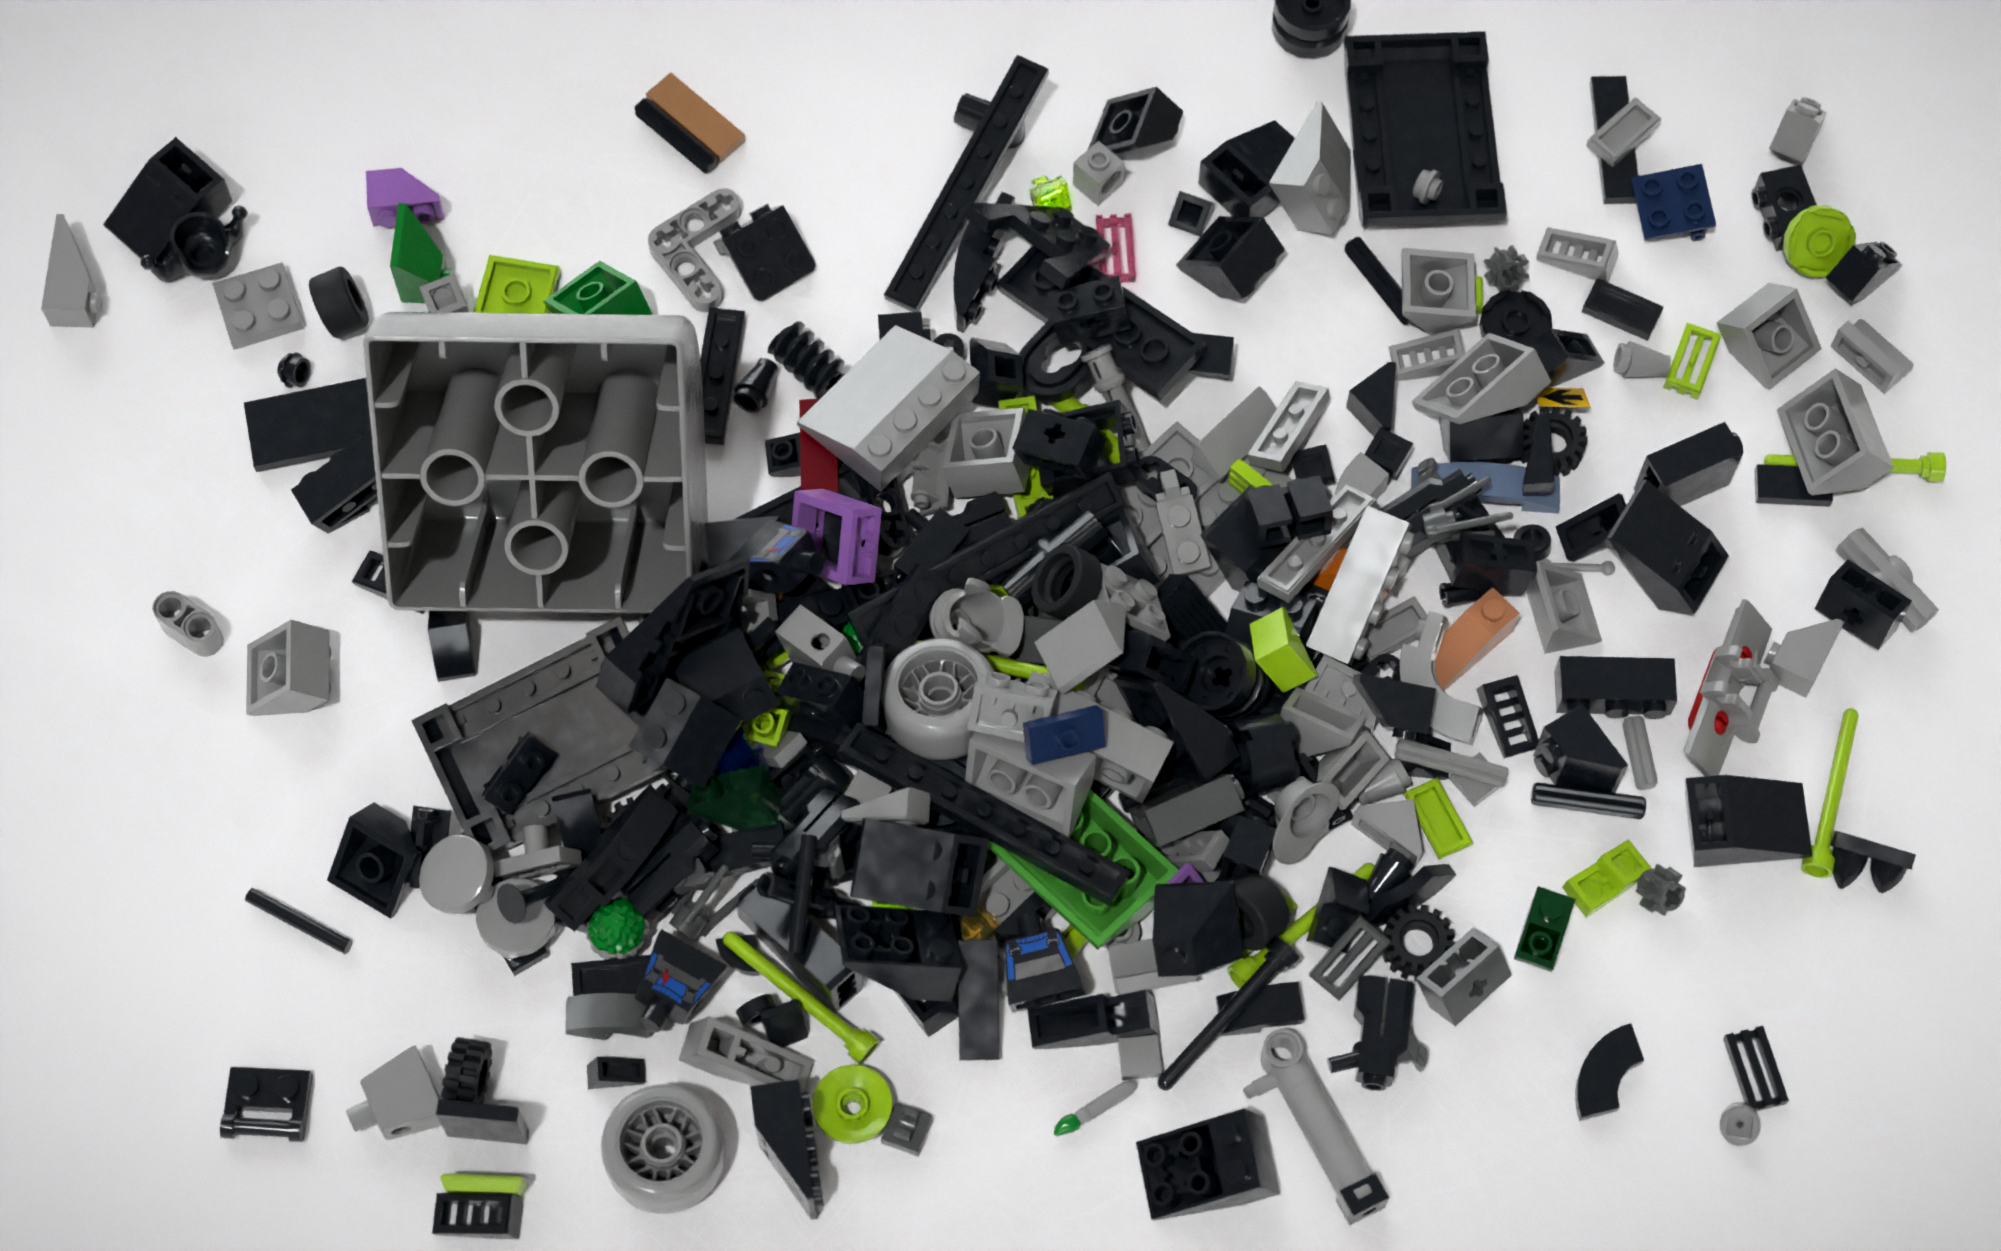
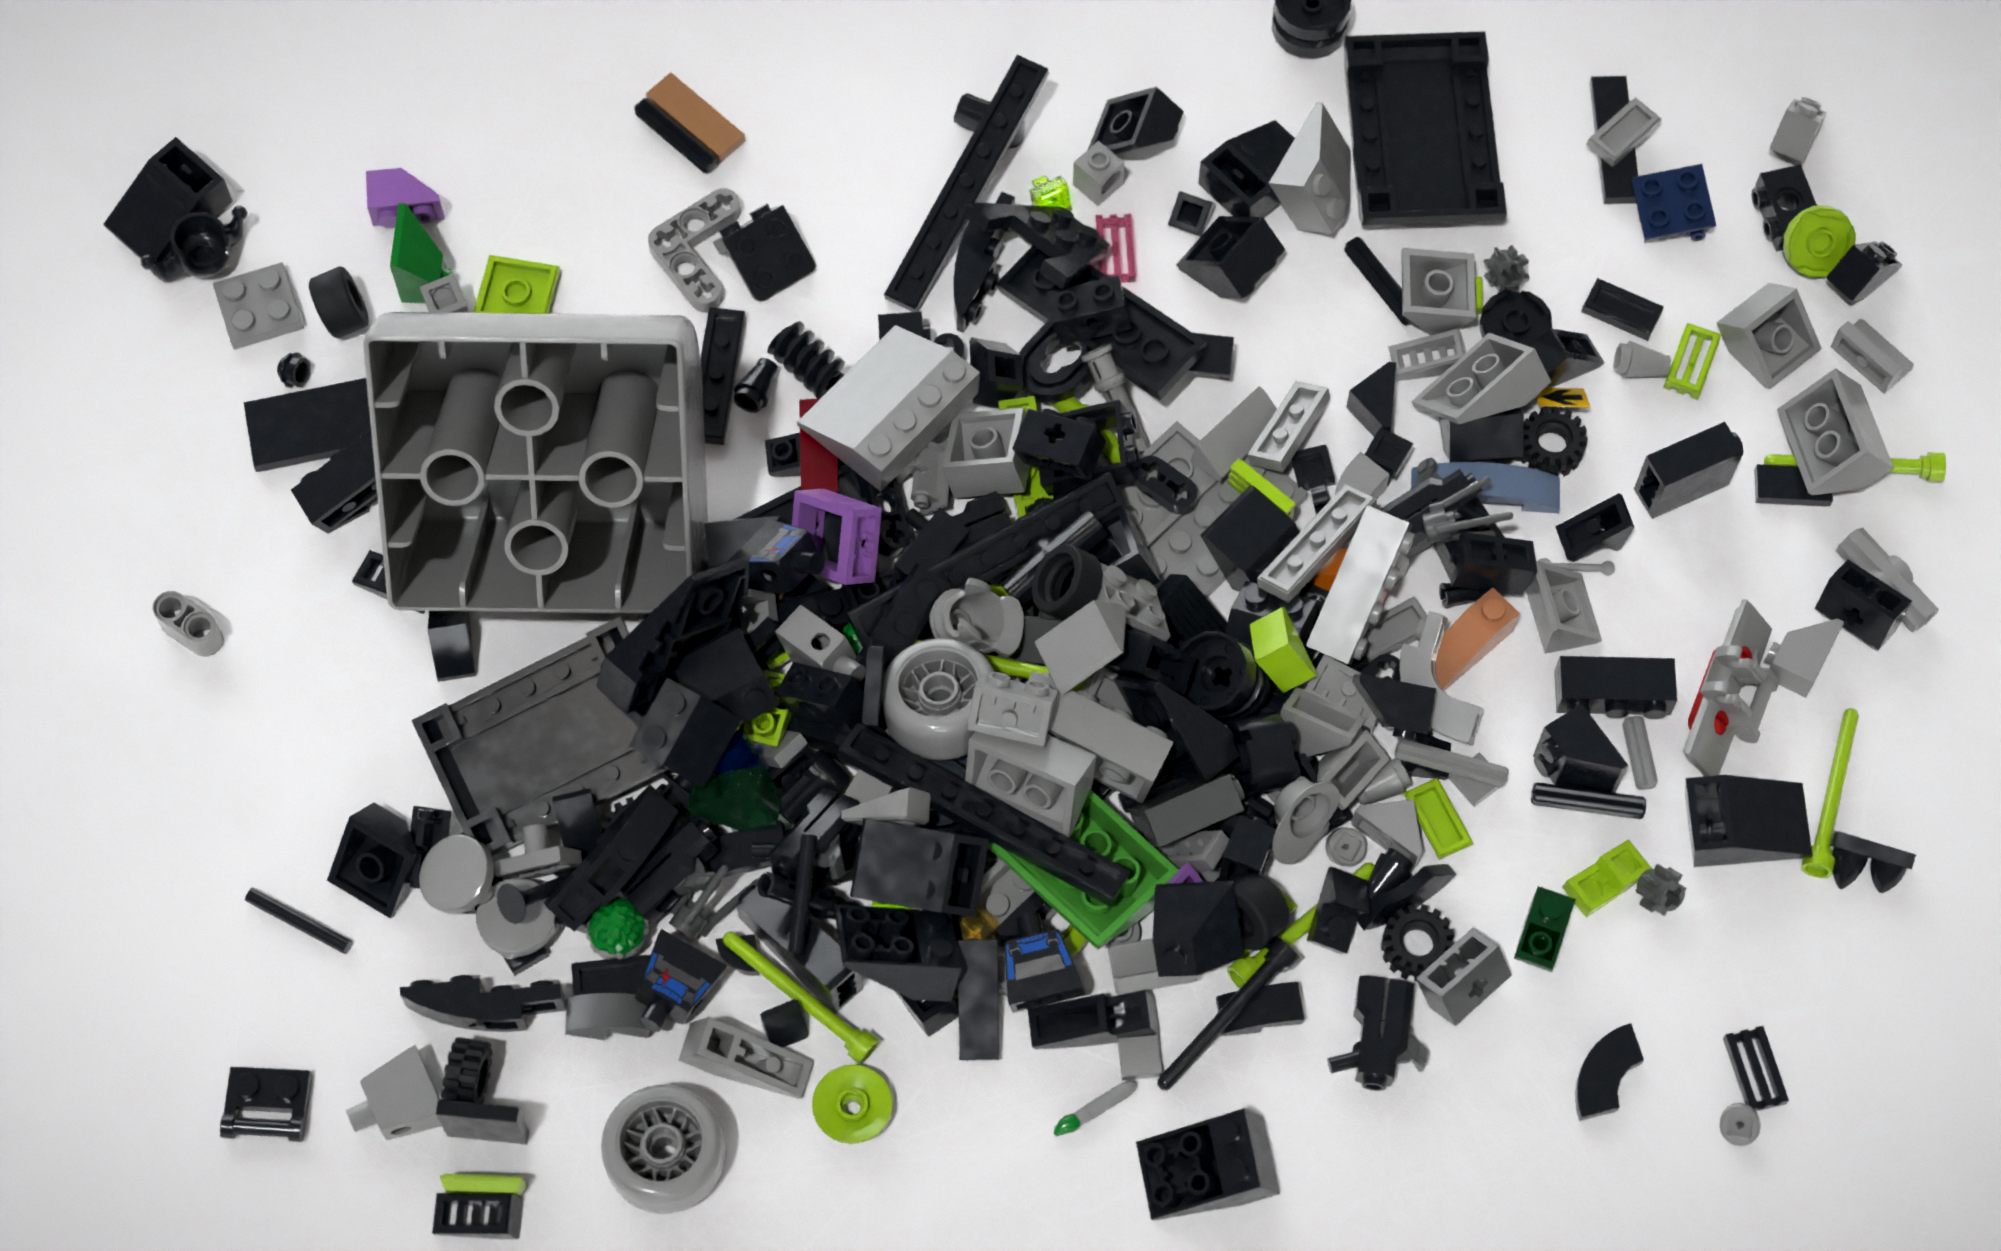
light grey slope [41,214,102,328] -> none
light grey slope [246,619,331,716] -> none
black hinge [481,732,556,815] -> none
green slope [543,261,653,315] -> none
black piece [587,1057,645,1089] -> none
black tile [736,994,777,1027] -> none
black slope [750,1079,824,1220] -> none
dark grey tile [881,1102,933,1157] -> none
dark blue plate [1023,705,1106,765] -> none
light grey hinge [1155,469,1211,575] -> none
light grey piece [1243,1029,1389,1226] -> none
black piece [1245,475,1333,549] -> none
dark grey tile [1309,914,1390,1001] -> none
light grey plate [1413,169,1443,205] -> none
black slope [1476,675,1539,759] -> none
black tile [1513,524,1551,562] -> none
black slope [1522,412,1554,496] -> none
light grey slope [1536,227,1618,283] -> none
black slope [1607,480,1729,614] -> none
none -> black slope [400,975,566,1032]
none -> light grey tile [1325,827,1366,866]

